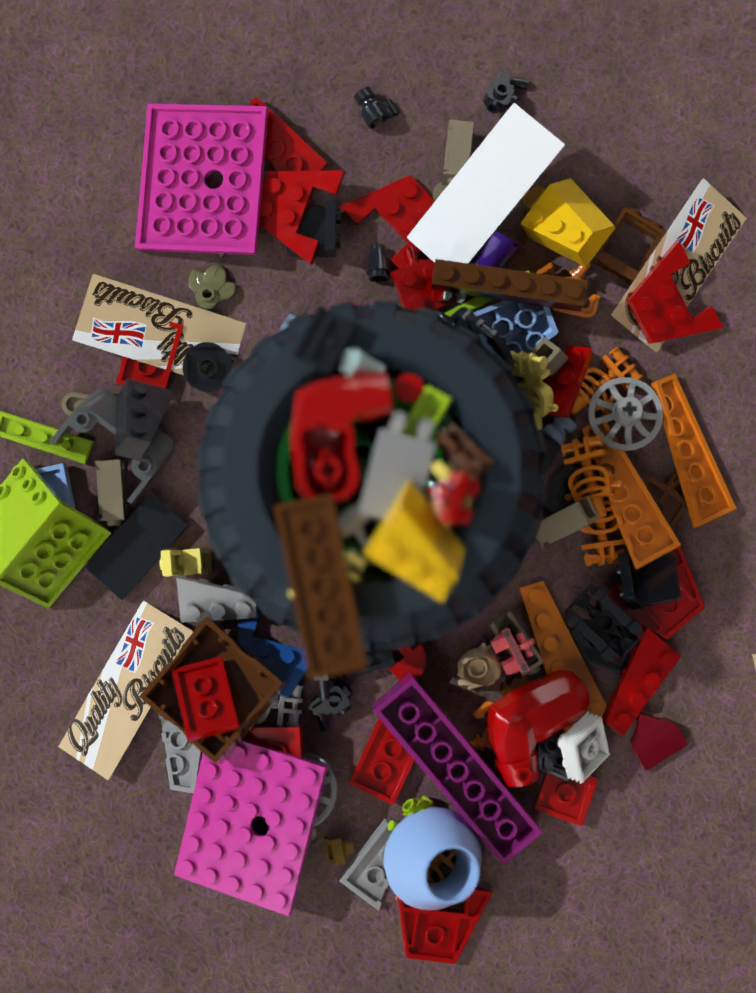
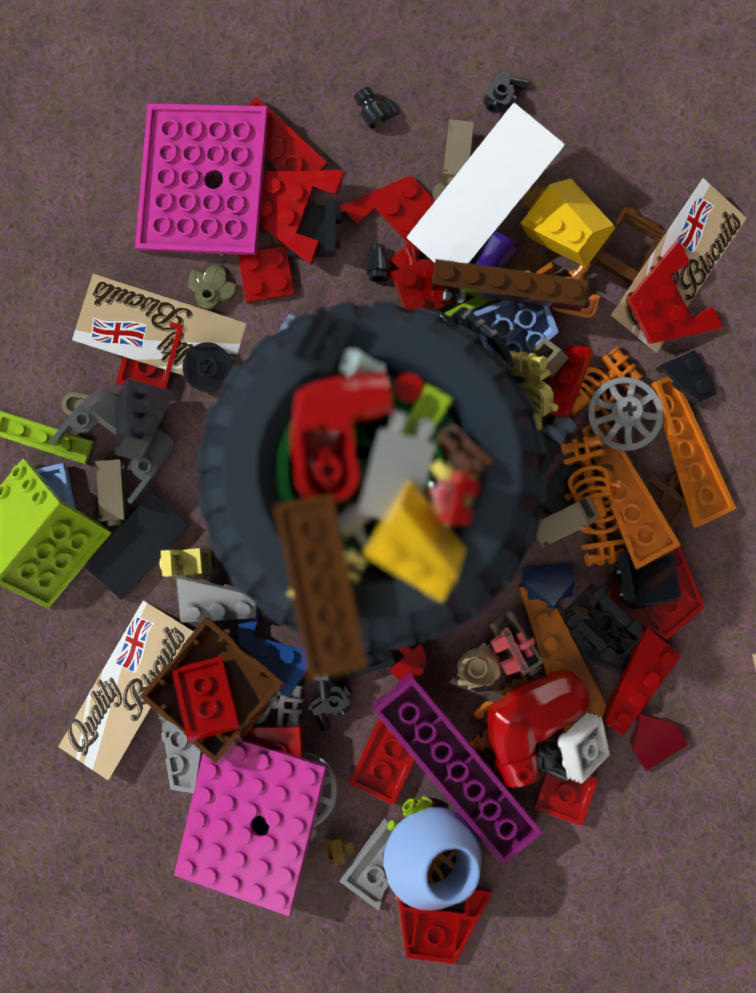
none -> red plate [238,246,294,303]
none -> dark blue slope [521,563,575,610]
none -> black wing [656,350,717,405]

